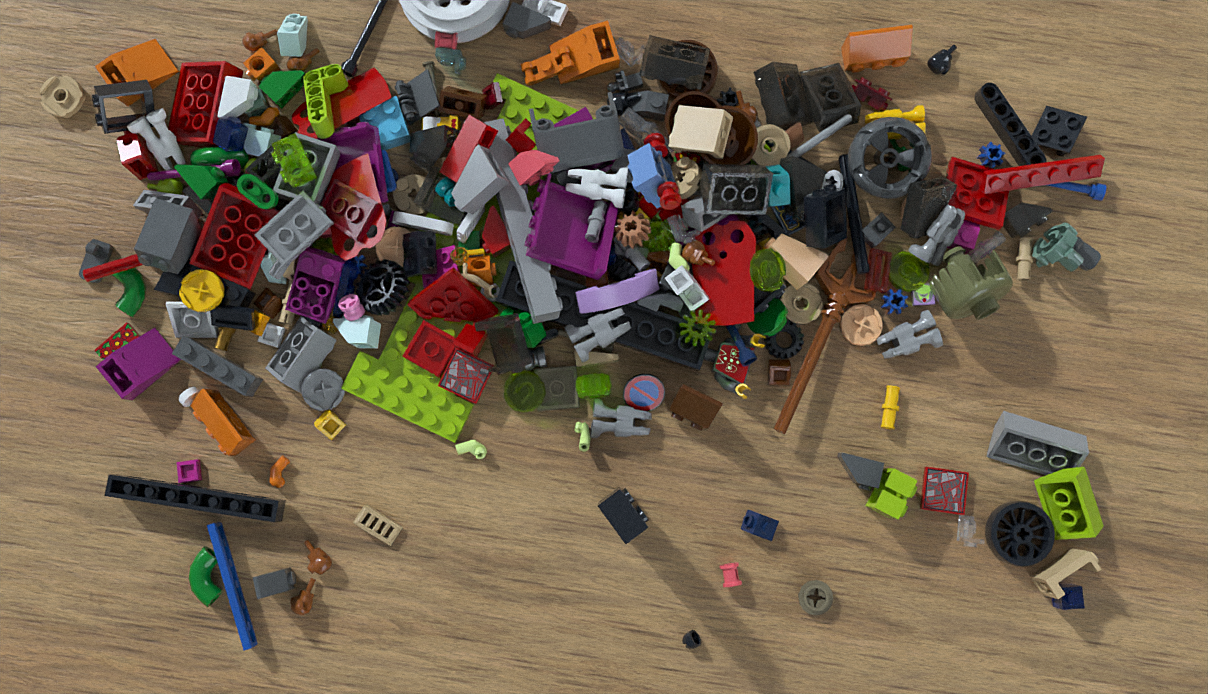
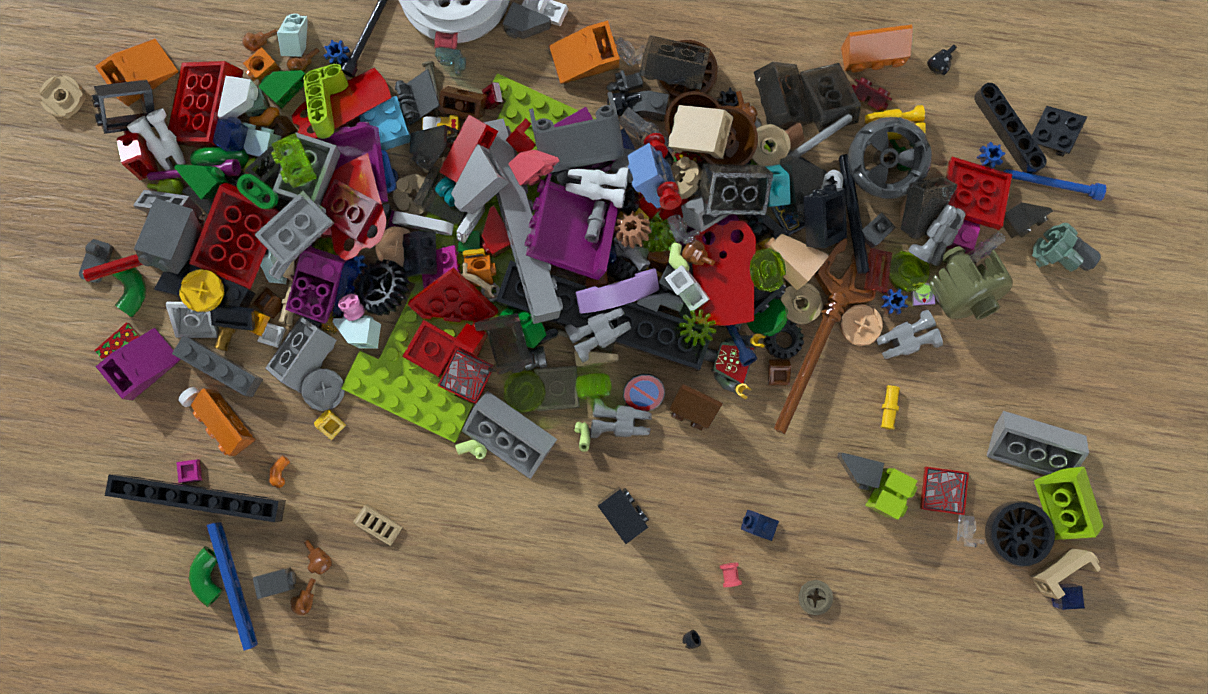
clear yellow hinge [450,247,469,266] -> none
orange plate [520,46,575,86] -> none
red plate [980,155,1105,194] -> none
tan pin [1016,238,1034,282] -> none
none -> blue gear [324,40,350,66]
none -> light grey slope [462,391,557,479]

